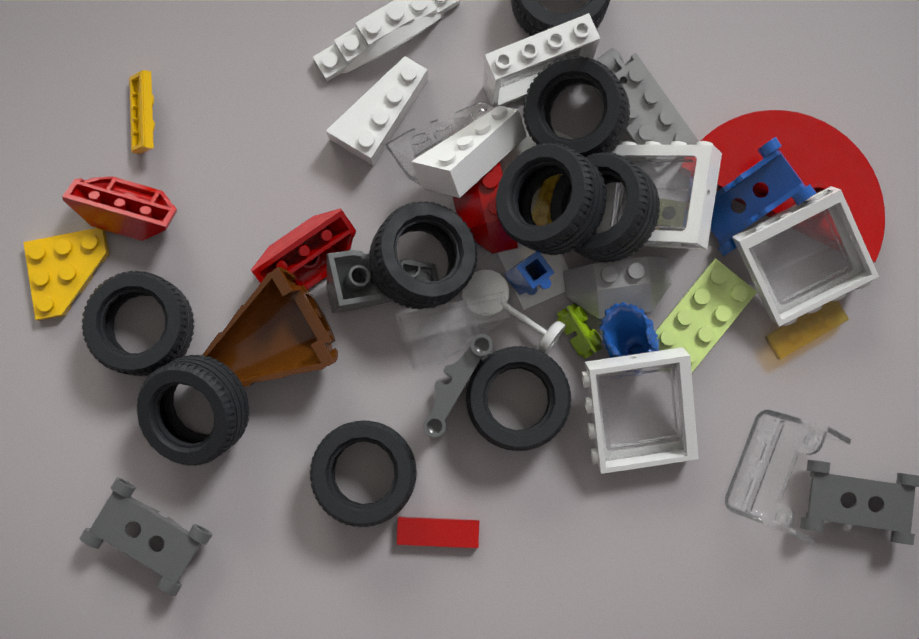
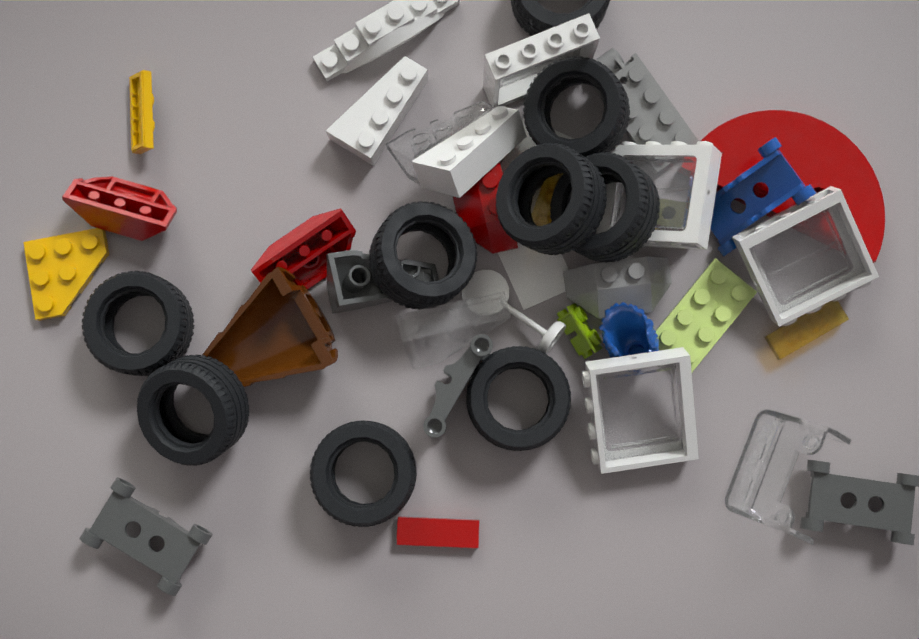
blue brick [504,251,555,296] -> none

